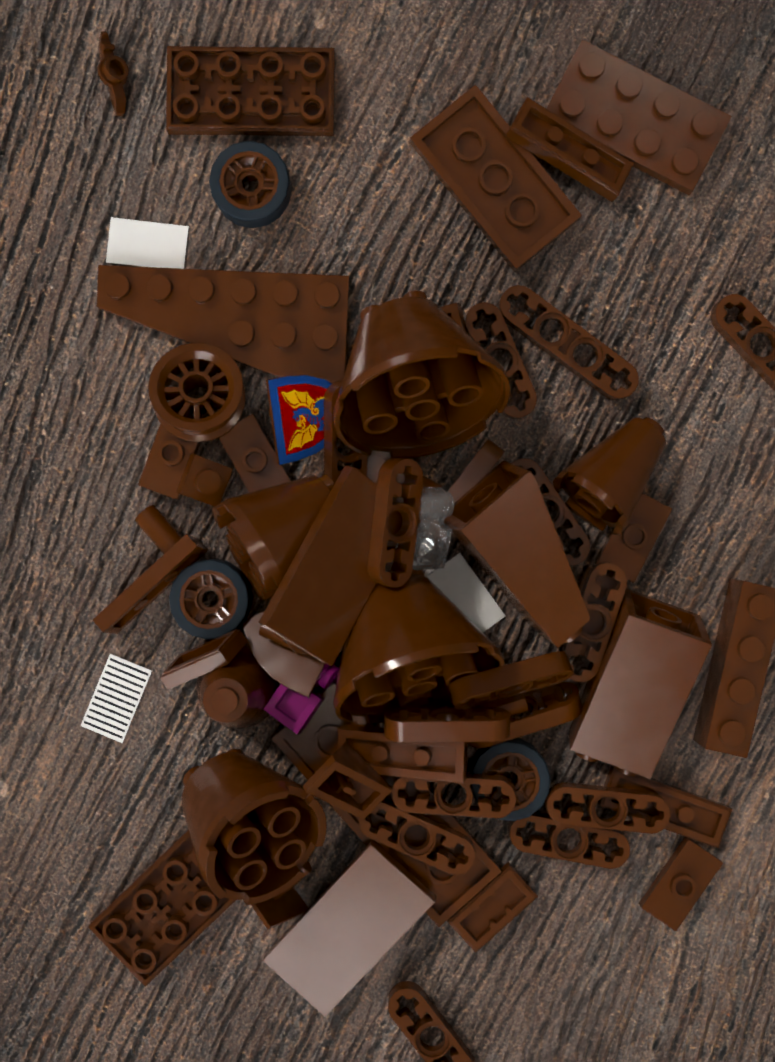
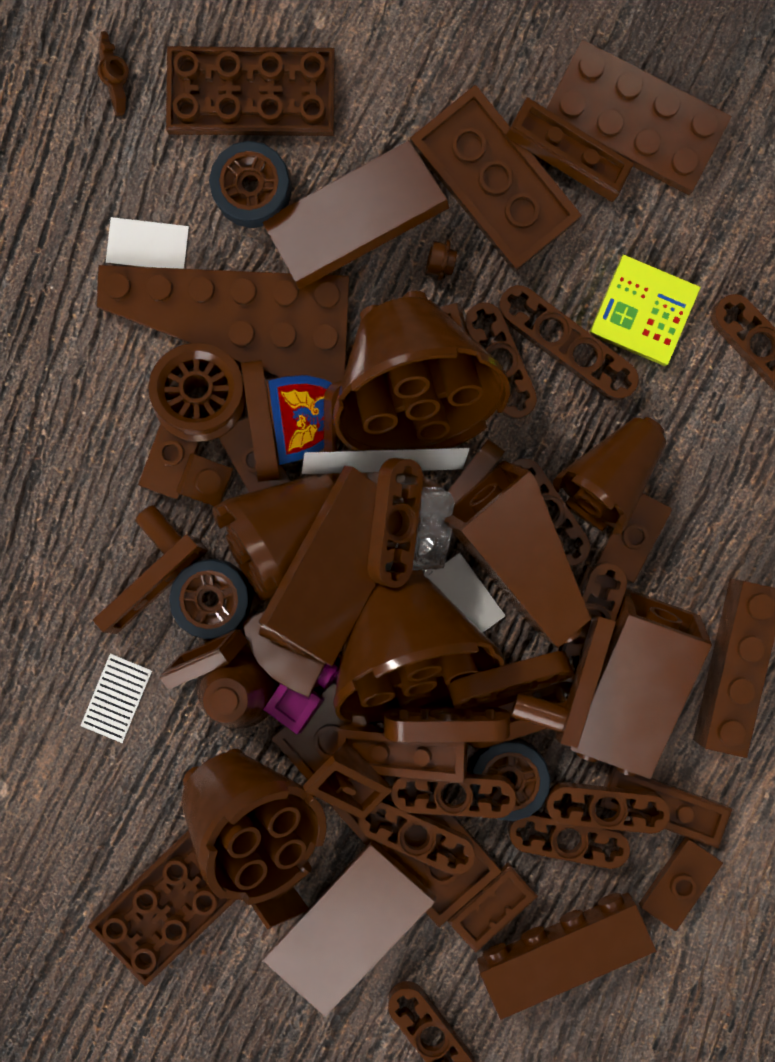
none -> reddish brown beam [241,360,279,482]
none -> reddish brown tile [262,140,449,290]
none -> white sticker [302,448,470,474]
none -> reddish brown plate [425,240,457,281]
none -> reddish brown brick [477,892,657,1020]
none -> reddish brown piece [510,616,616,749]
none -> neon yellow tile [589,255,701,366]

